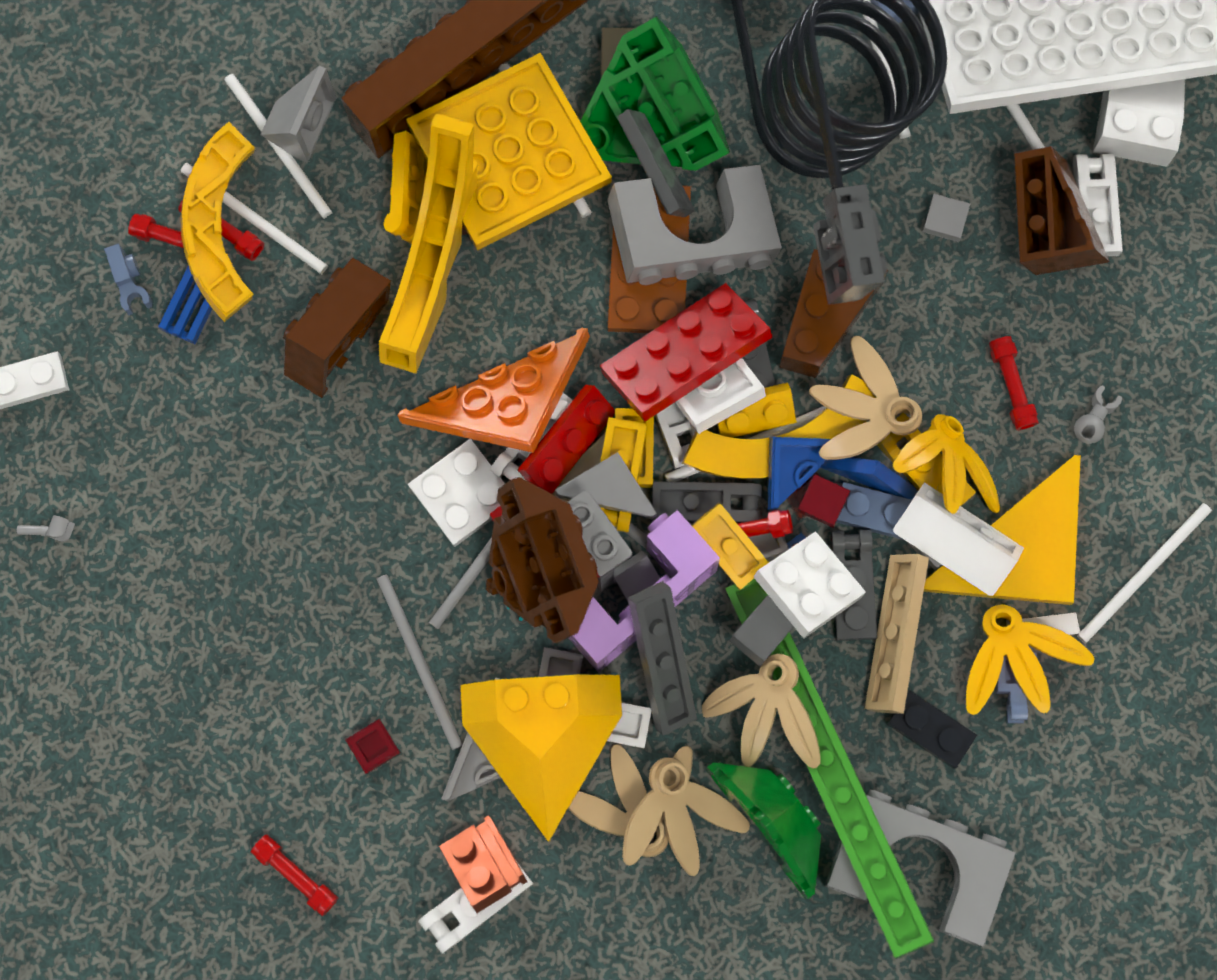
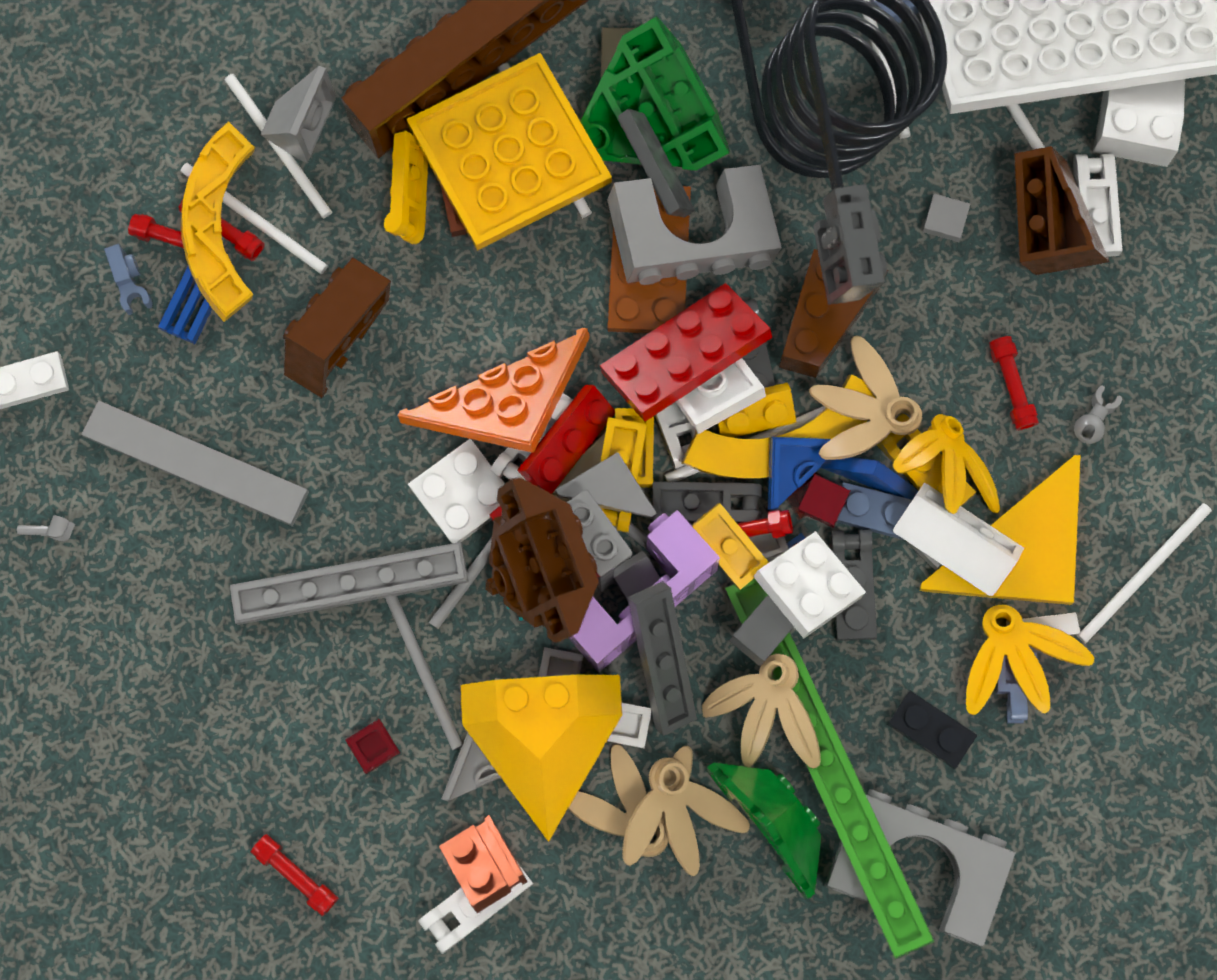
yellow arch [379,113,478,373] -> none
tan plate [865,554,929,714] -> none
none -> light grey tile [81,400,309,527]
none -> light grey tile [230,542,469,625]

